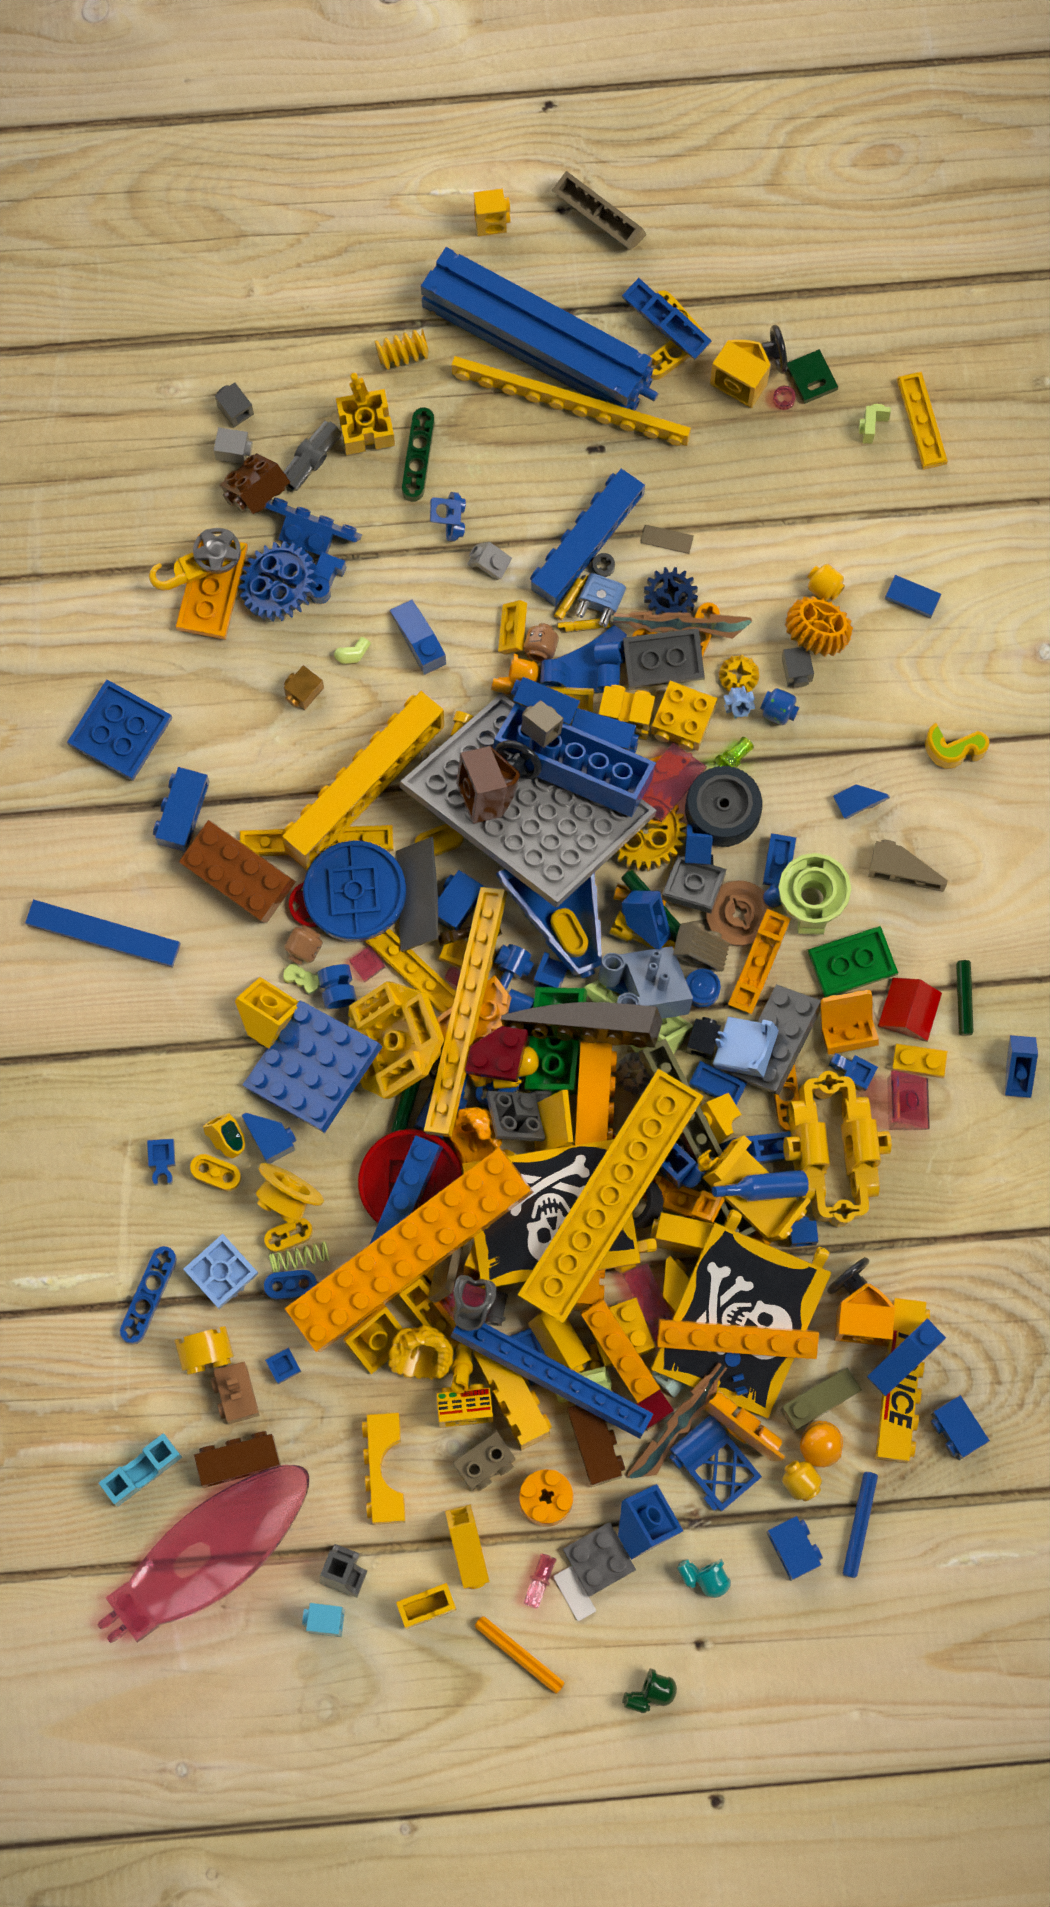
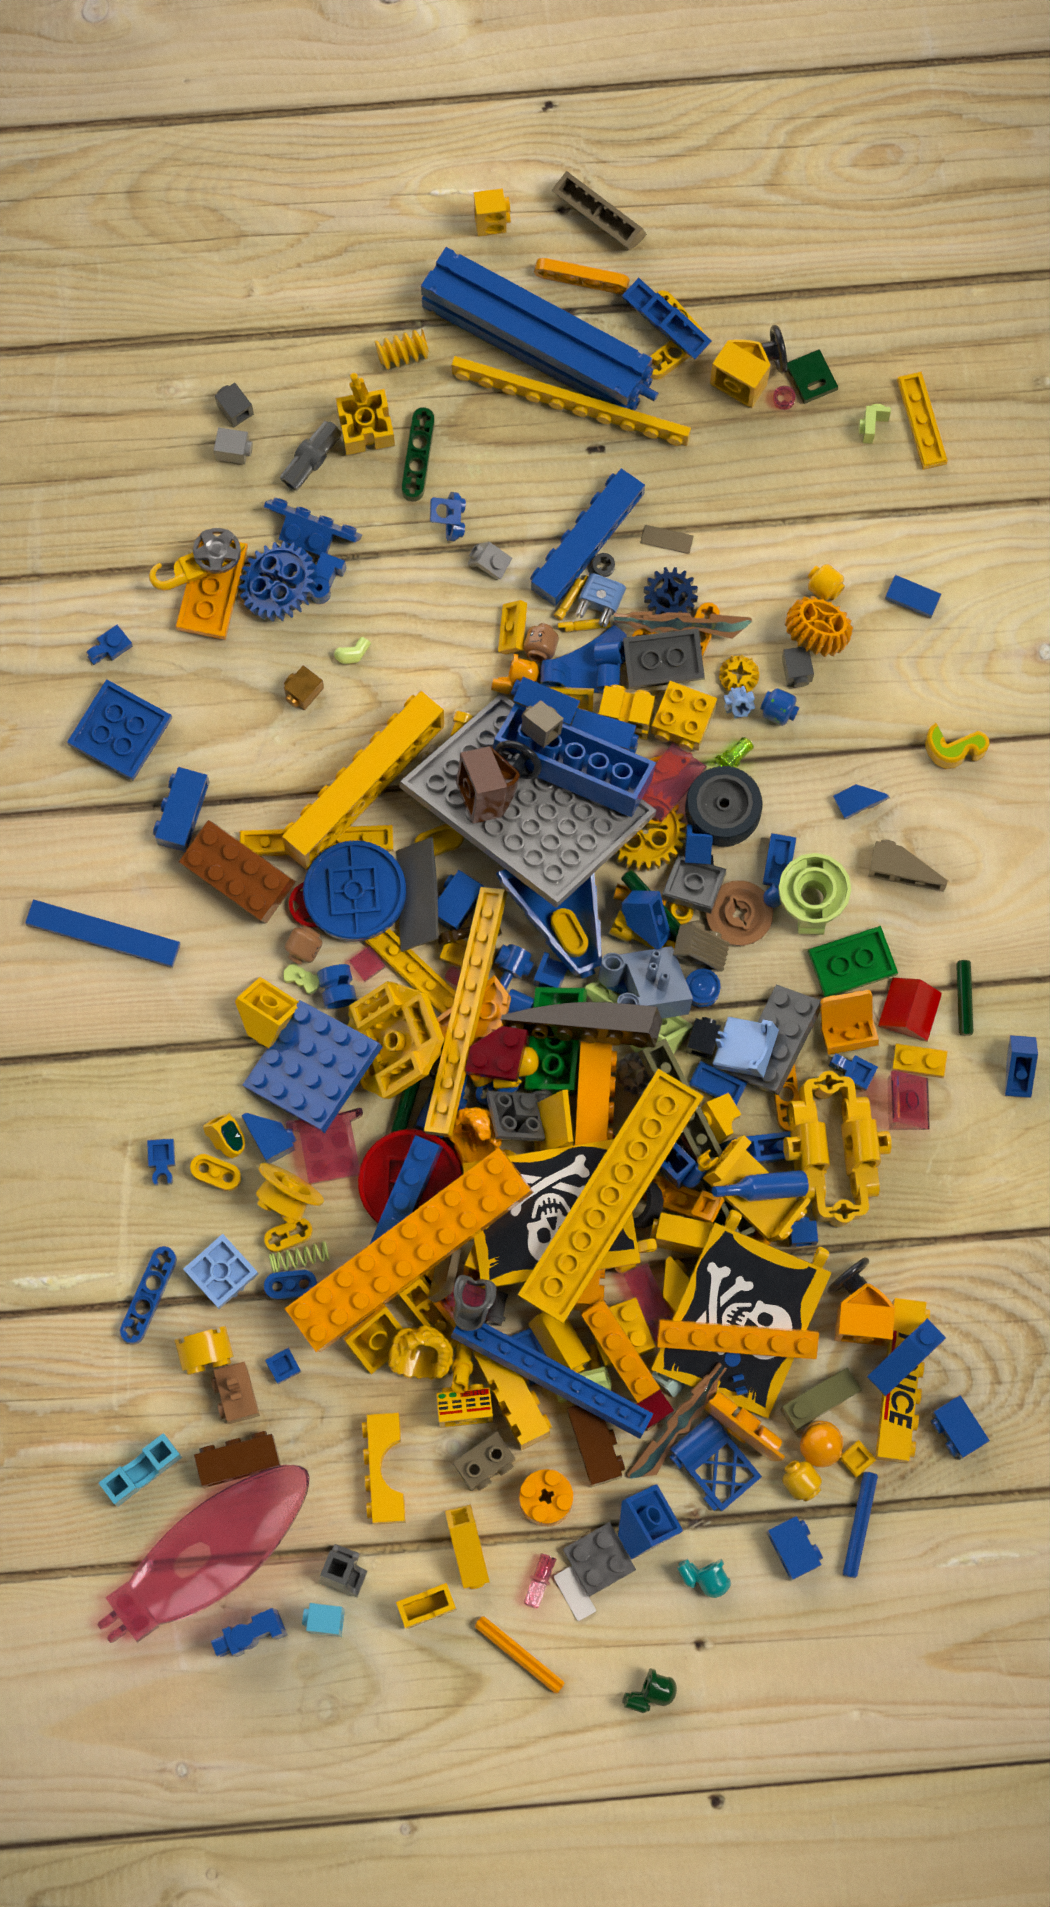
reddish brown brick [220,453,290,514] -> none
blue slope [390,599,446,675] -> none
light orange slope [728,909,791,1014] -> none
none -> blue plate [86,624,133,665]
none -> blue hips [211,1608,288,1657]
none -> clear pink piece [285,1108,363,1185]
none -> light orange beam [534,258,630,294]
none -> yellow plate [668,903,693,925]
none -> yellow tile [839,1440,876,1478]

